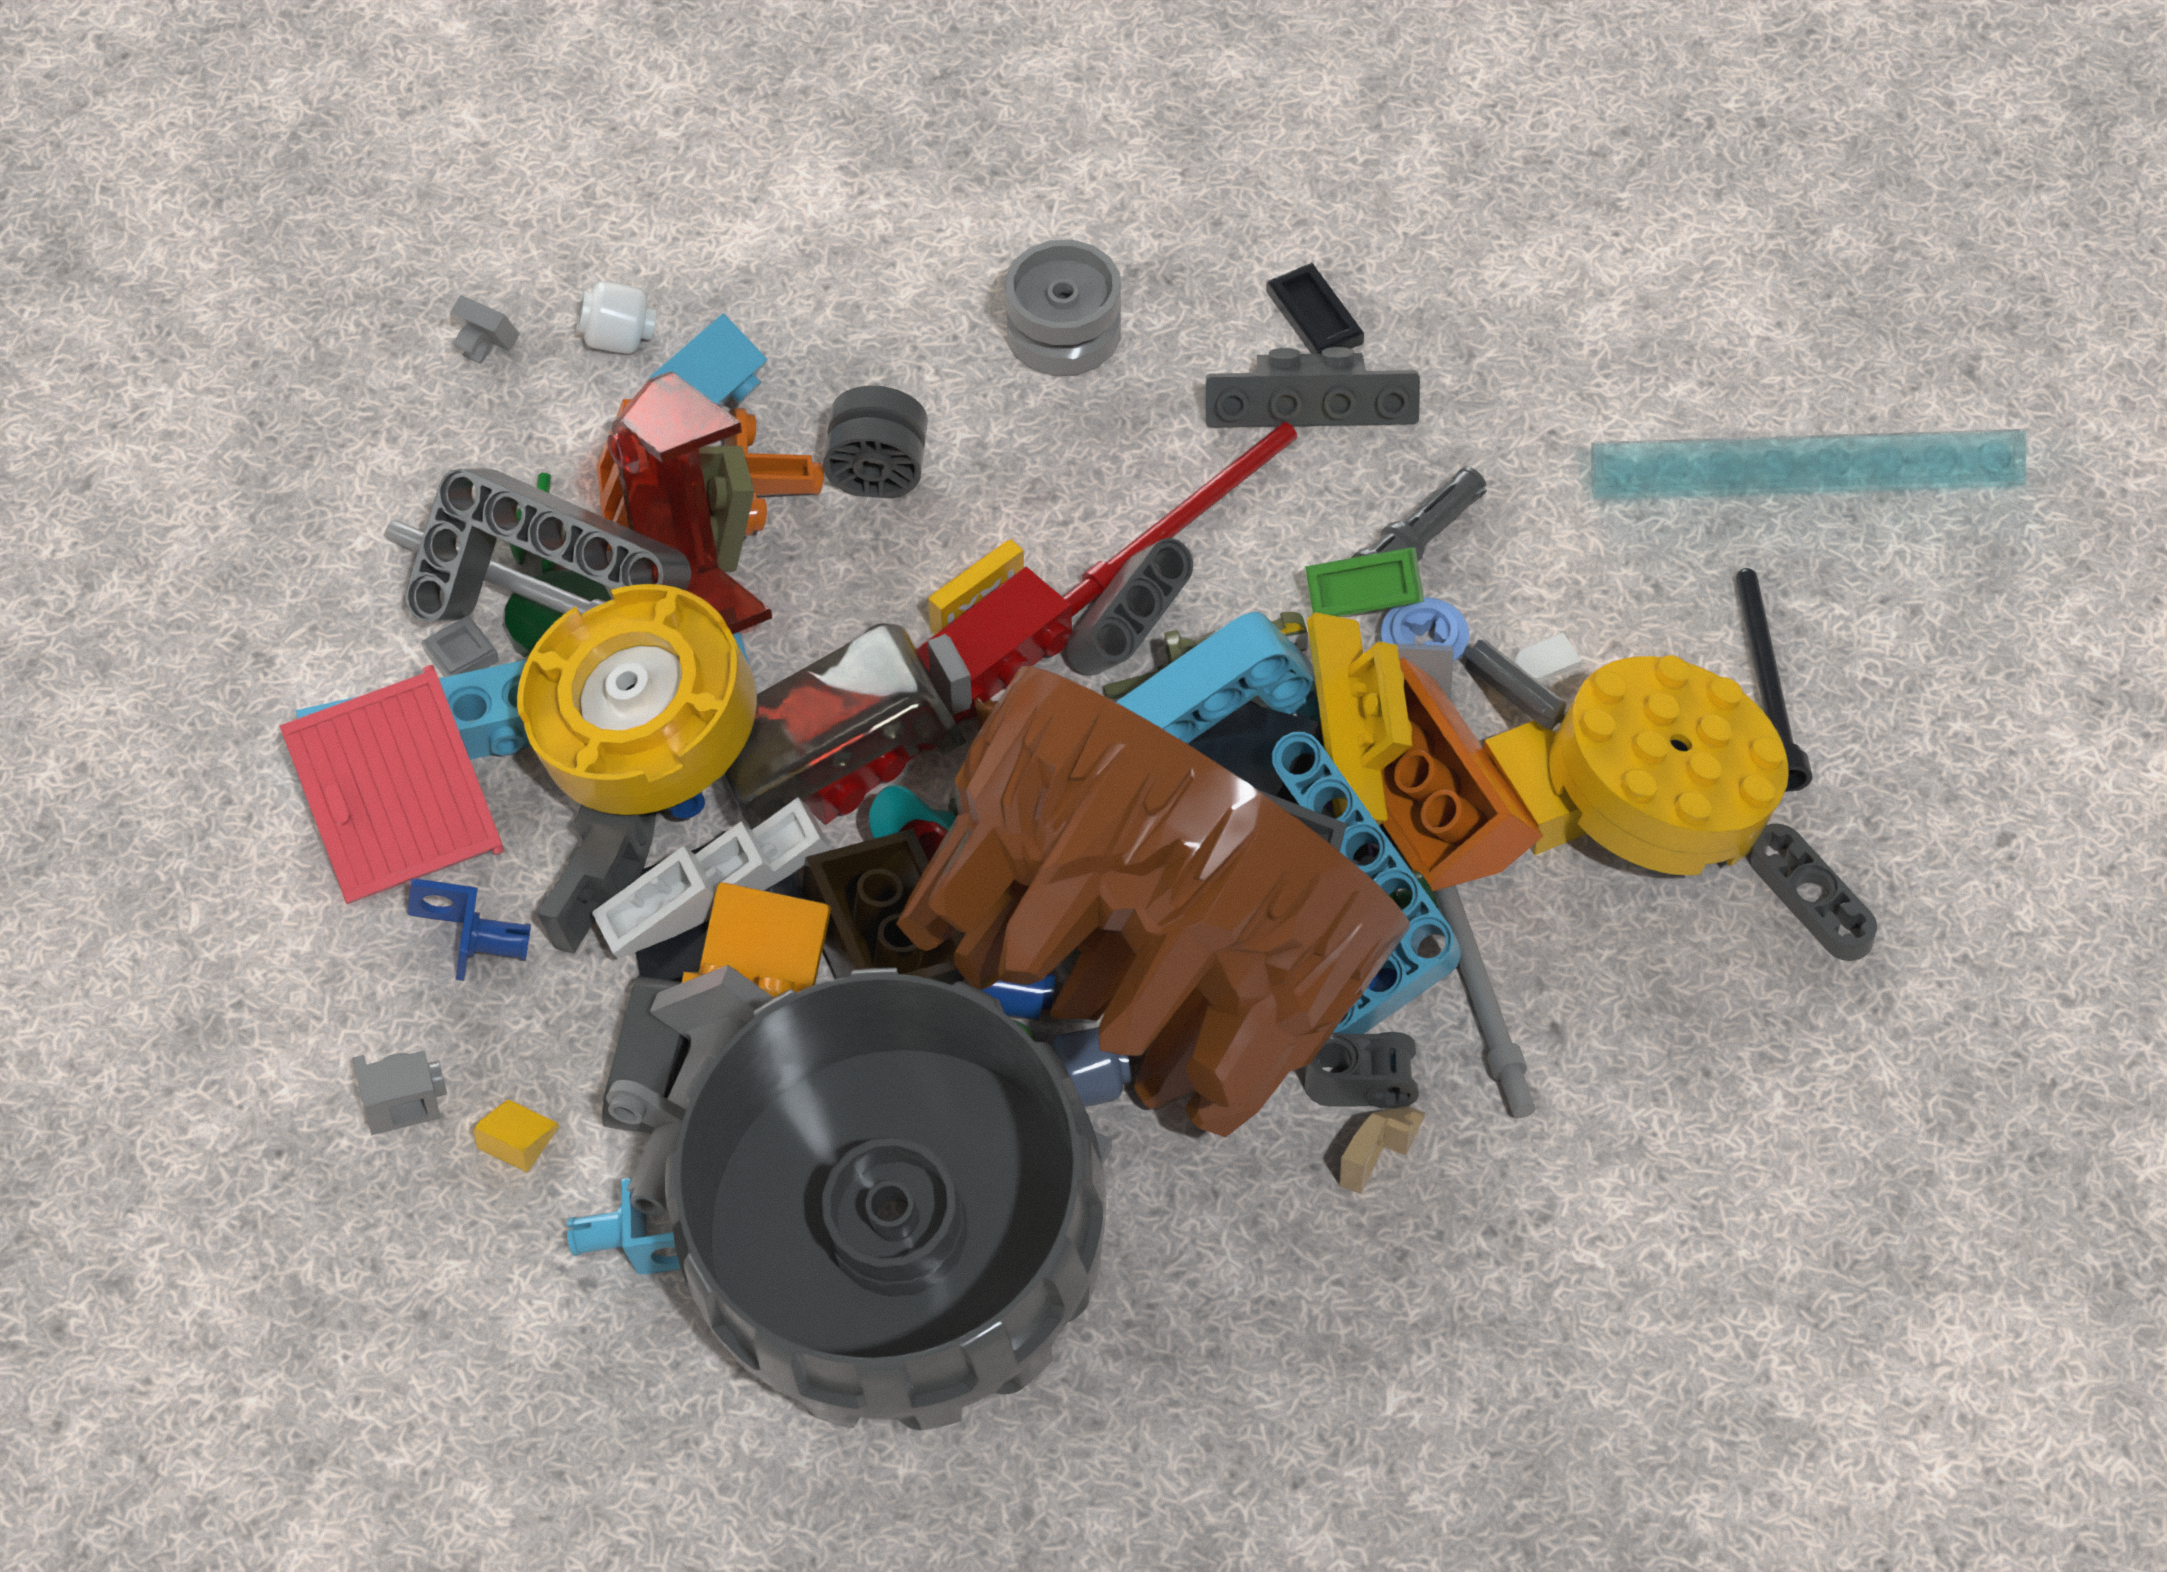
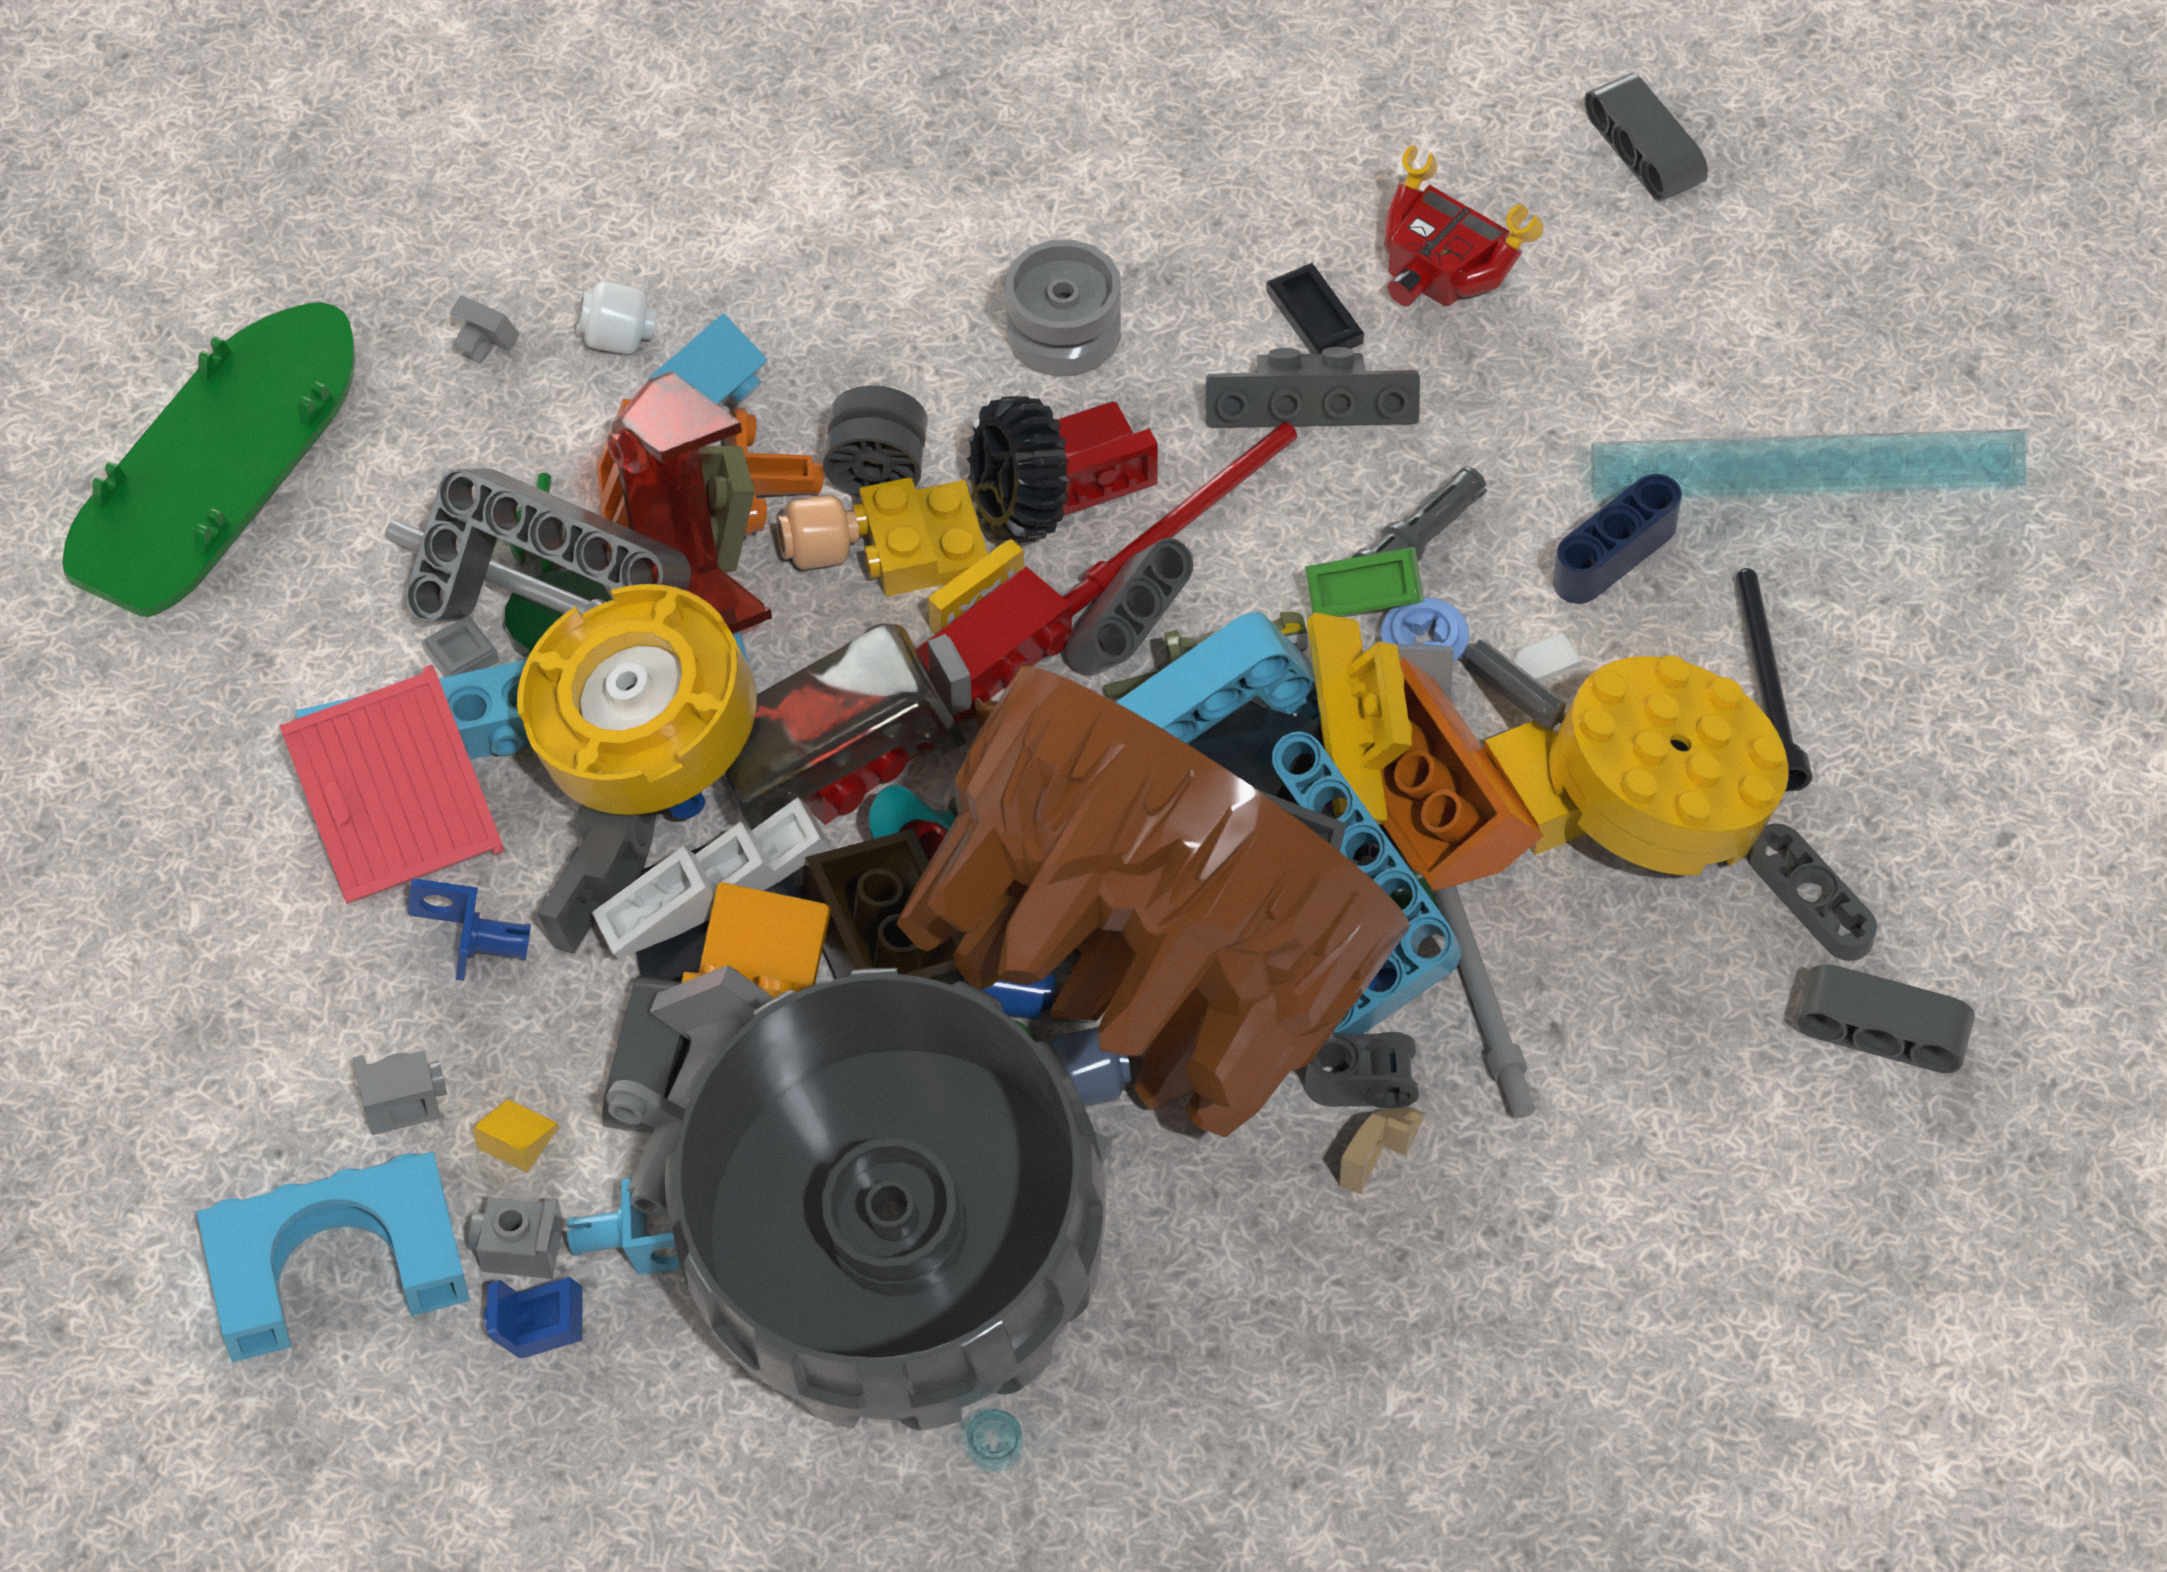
none -> green piece [62,302,355,617]
none -> medium azure arch [196,1151,470,1363]
none -> light grey brick [468,1197,564,1279]
none -> blue bracket [484,1277,583,1358]
none -> light nougat head [777,495,859,570]
none -> yellow plate [852,477,988,597]
none -> black gear [966,396,1071,543]
none -> clear light blue bush [966,1409,1023,1472]
none -> red bracket [1057,401,1158,515]
none -> red torso [1384,145,1543,306]
none -> dark blue beam [1553,474,1682,604]
none -> dark grey beam [1584,73,1708,202]
none -> dark grey beam [1795,964,1975,1074]

